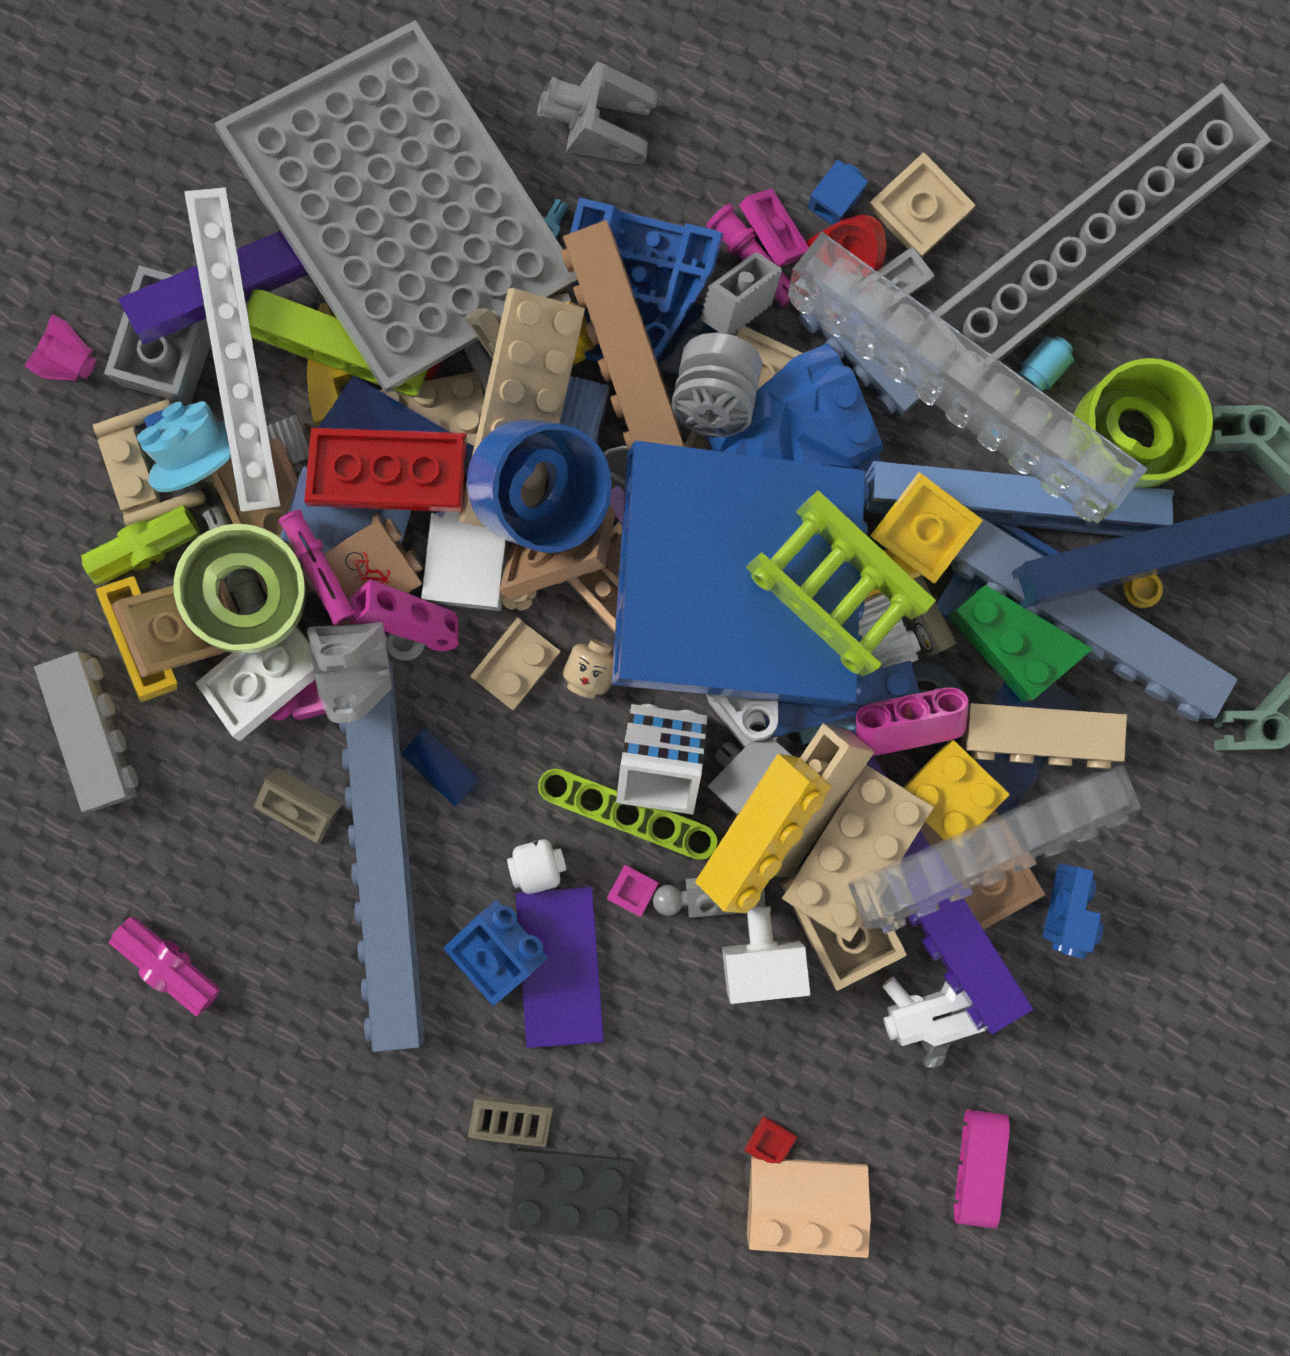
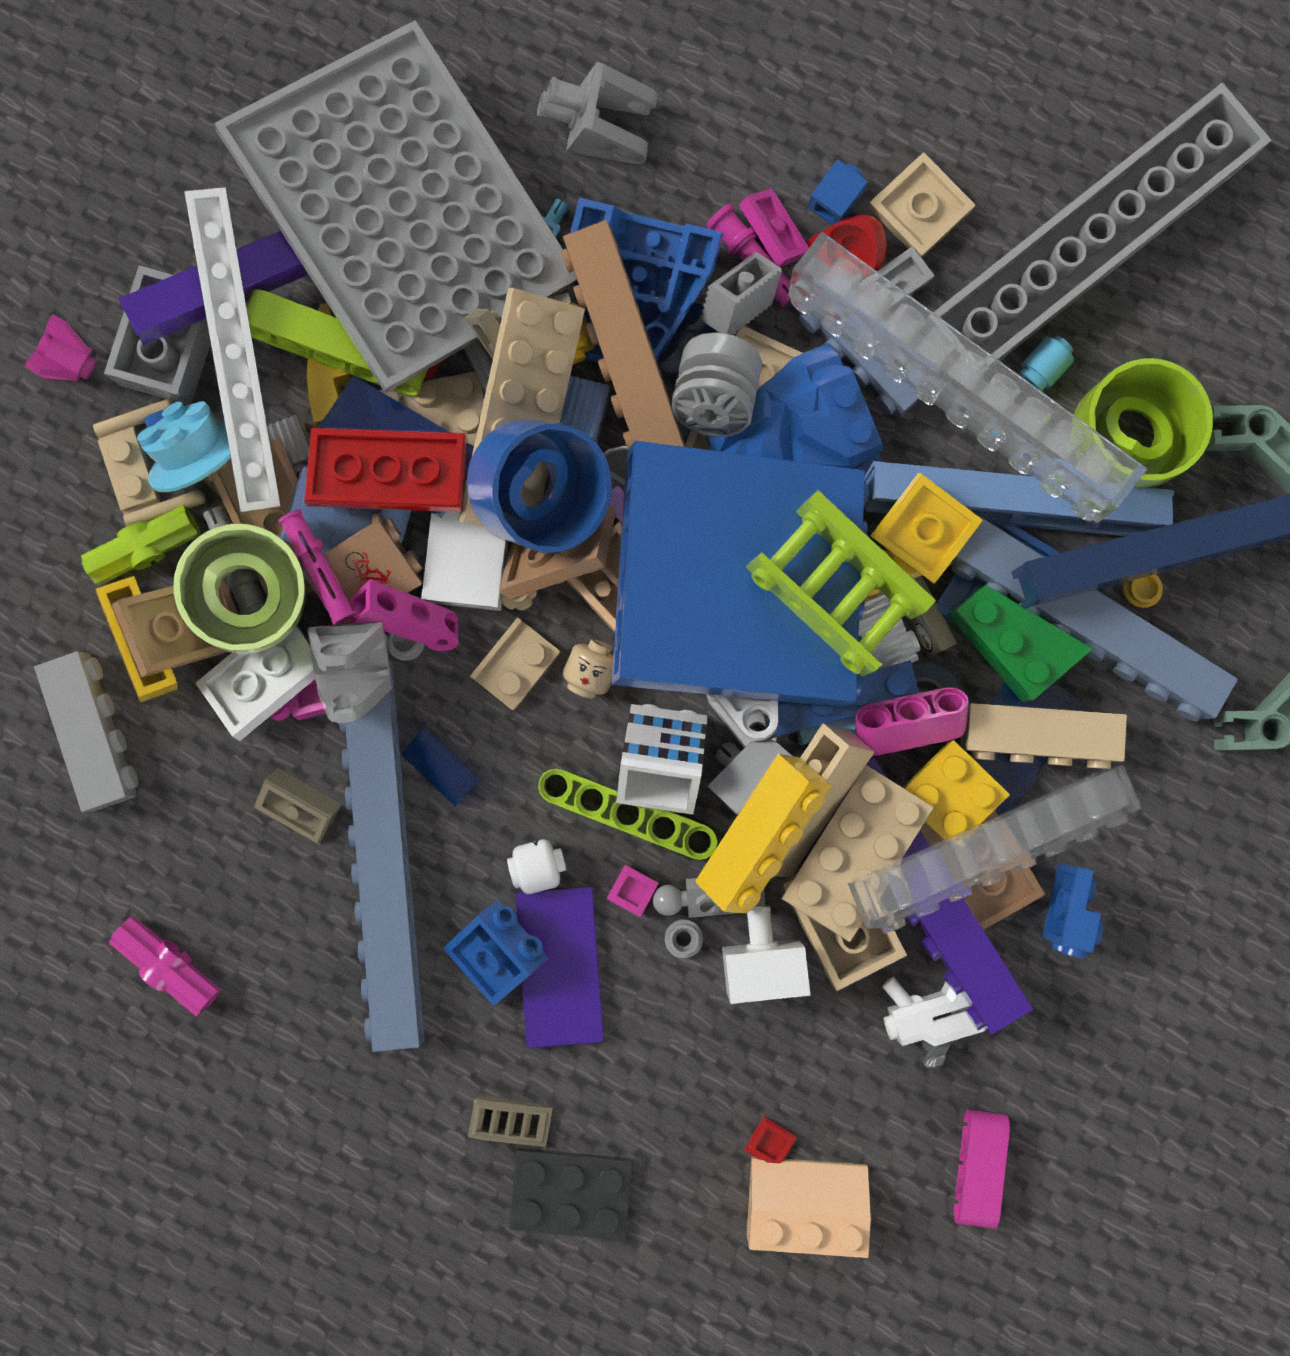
none -> light grey plate [665,919,703,958]

